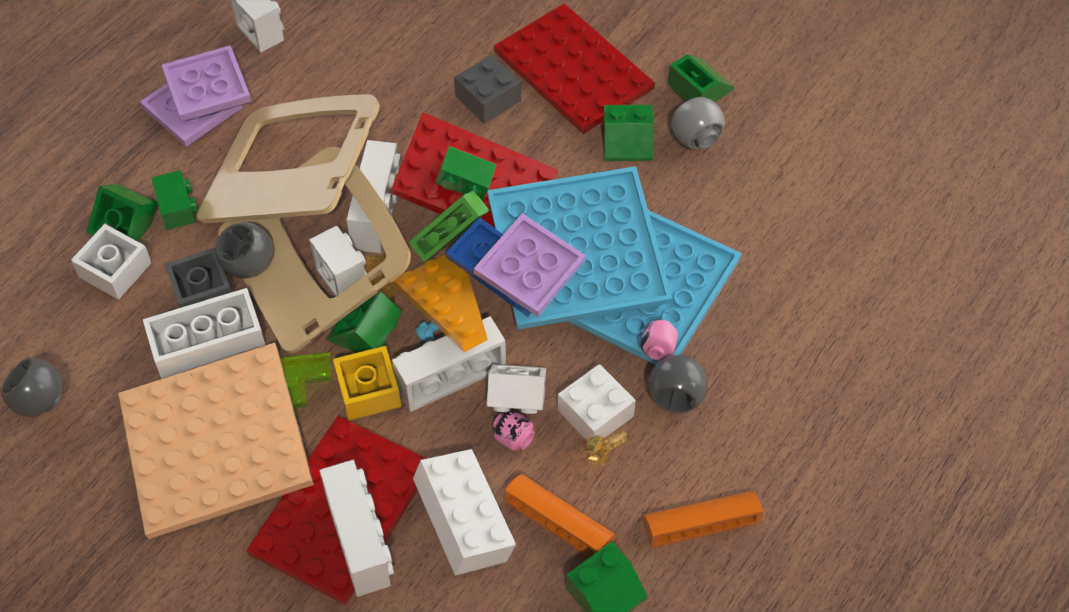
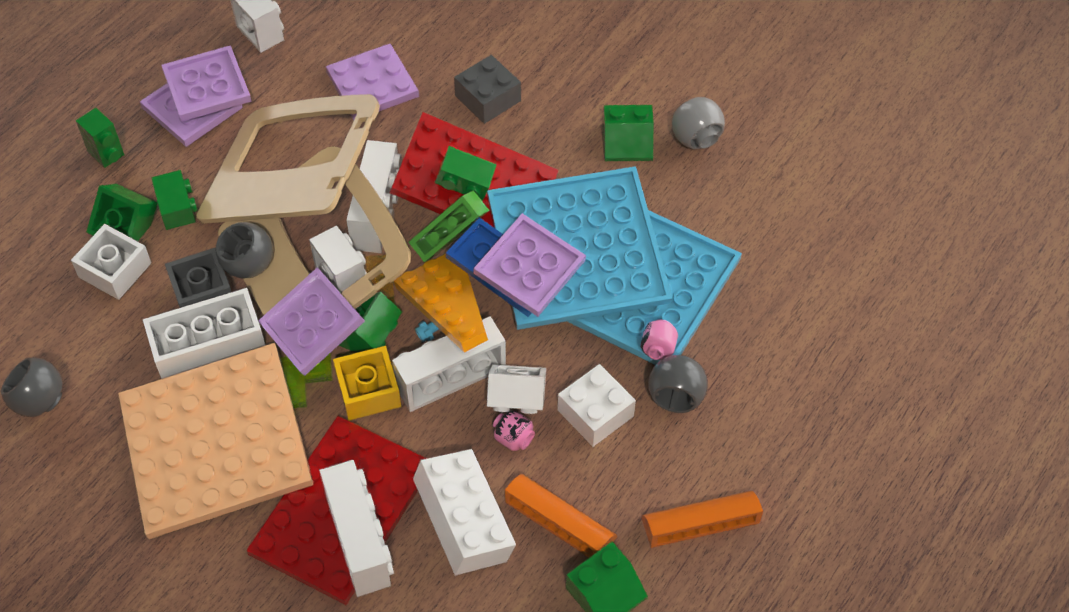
red plate [494,3,655,134] -> none
clear yellow bar [585,430,629,465] -> none
green slope [668,54,734,102] -> none
none -> green brick [75,108,124,168]
none -> lavender plate [258,267,365,376]
none -> lavender plate [326,44,419,120]

